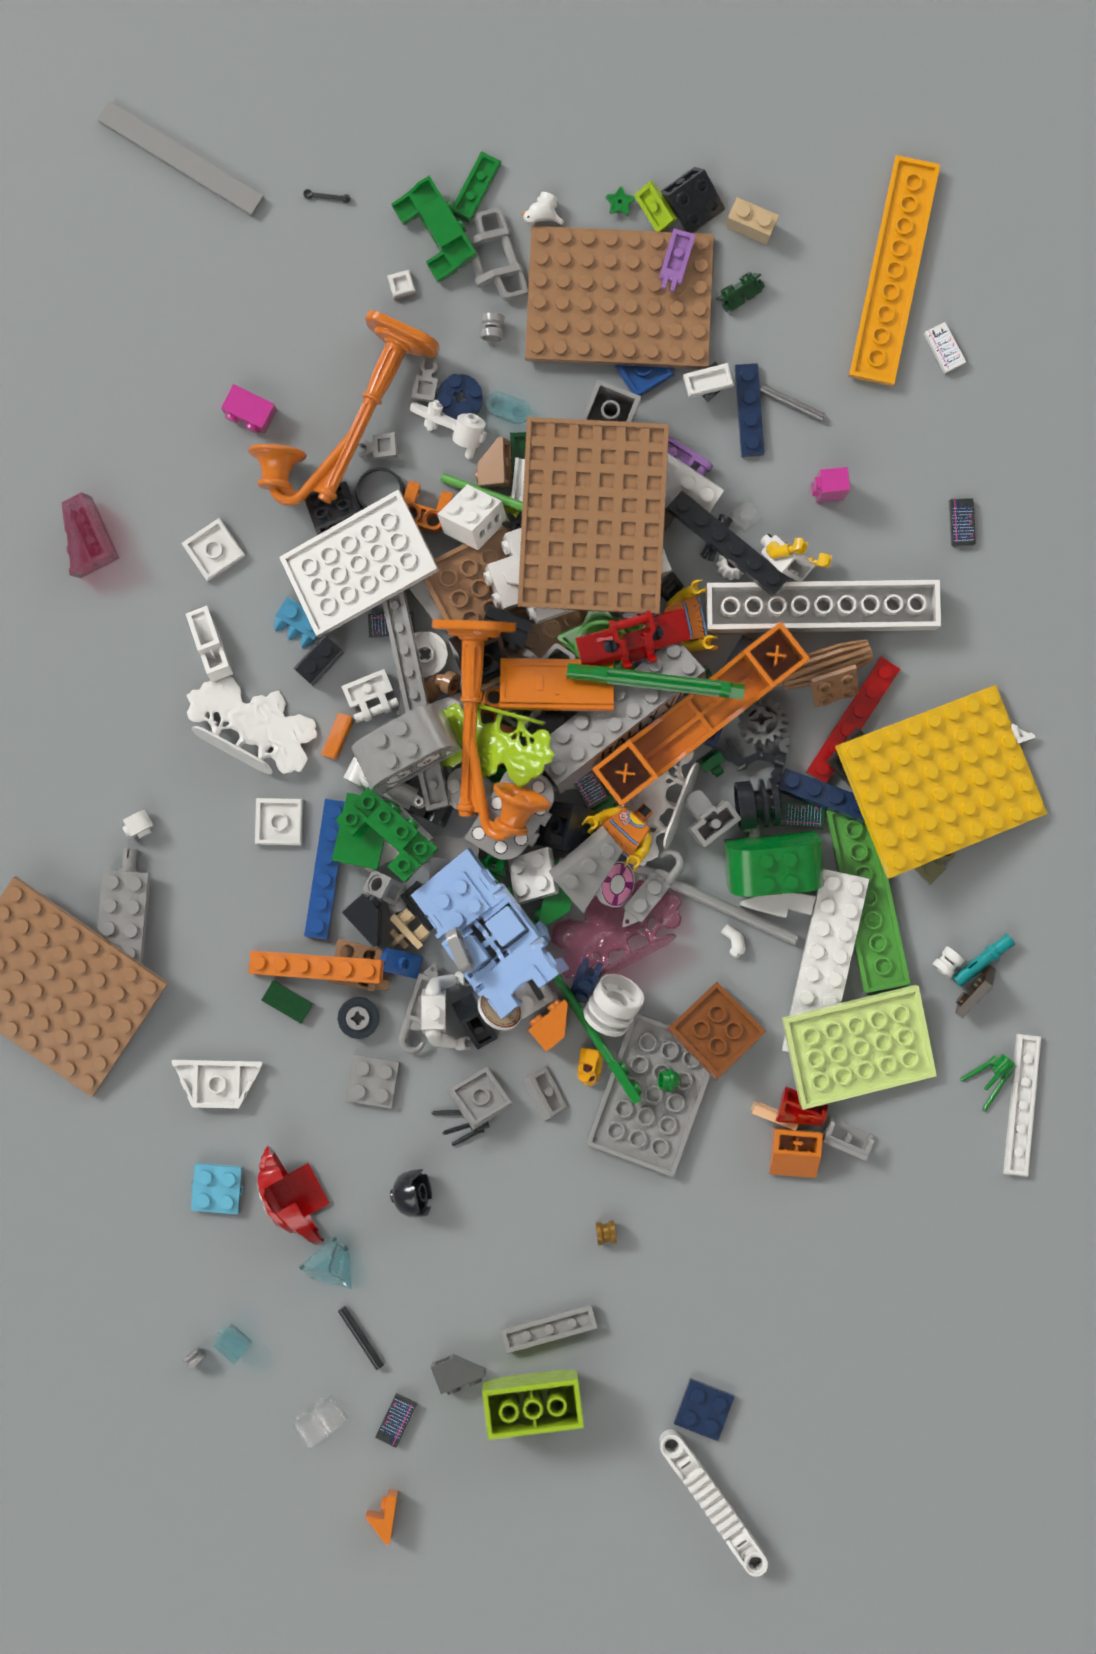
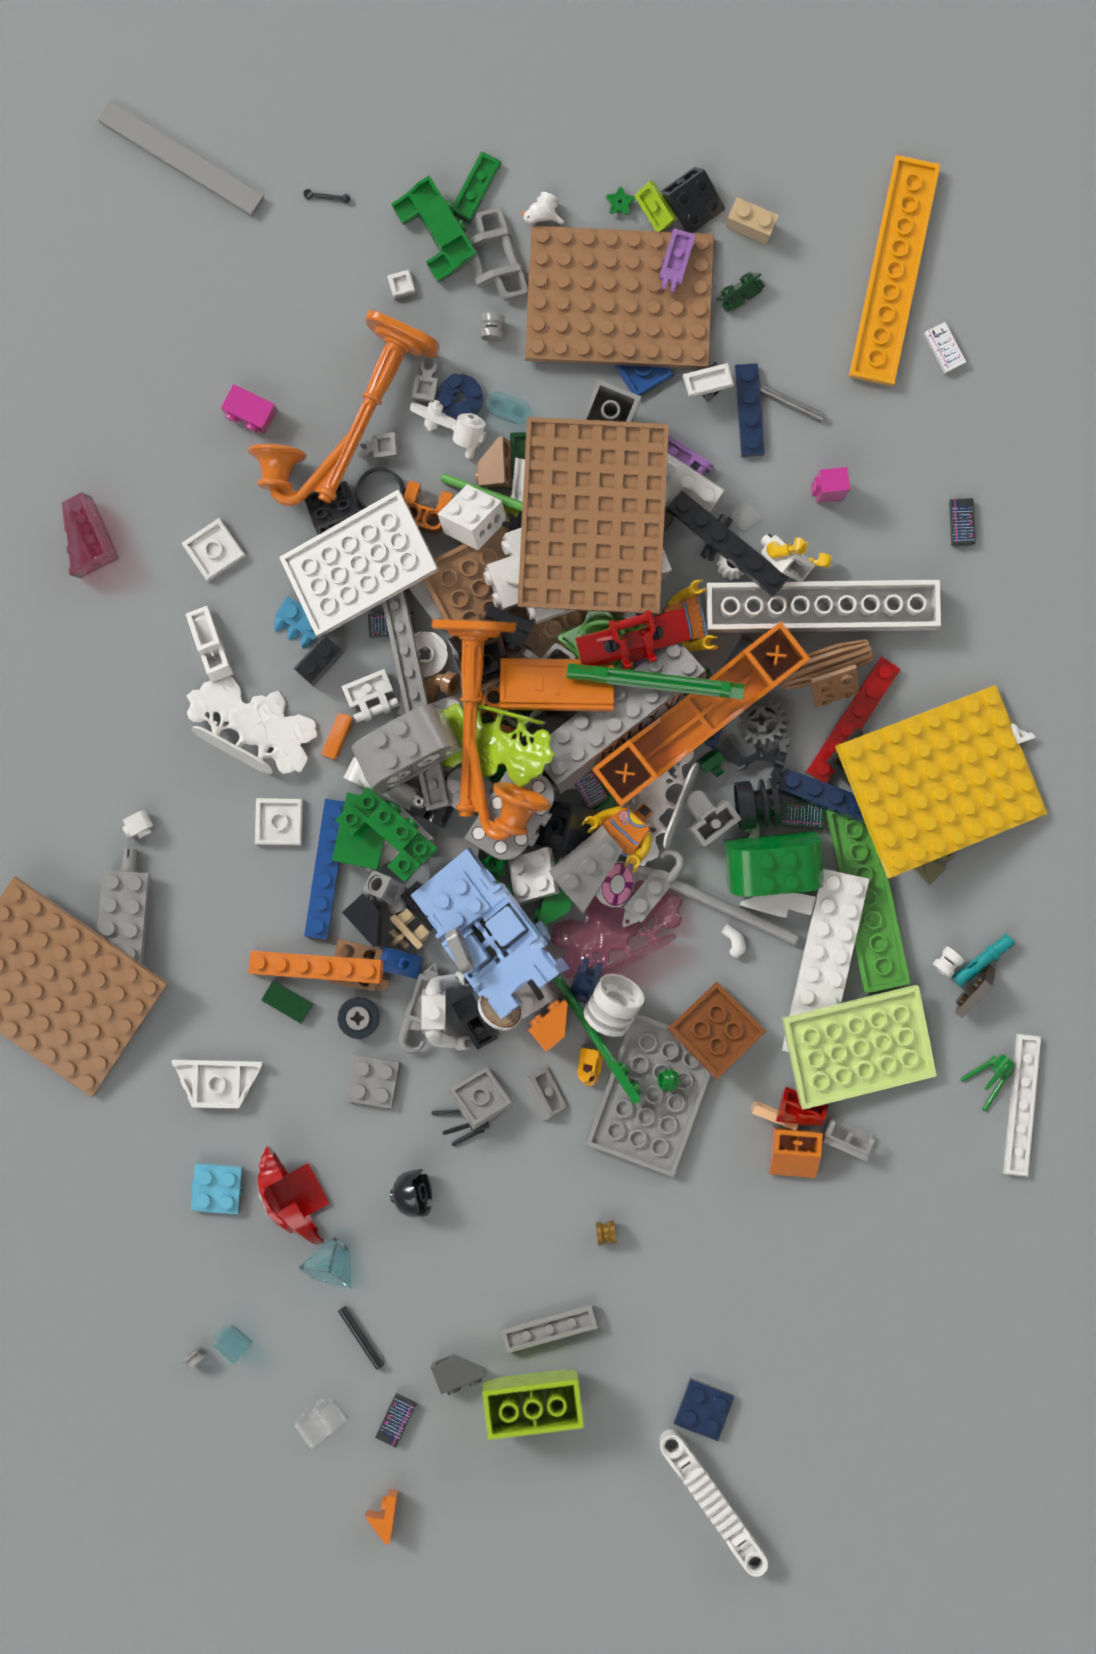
black slope [660,572,684,602] -> none

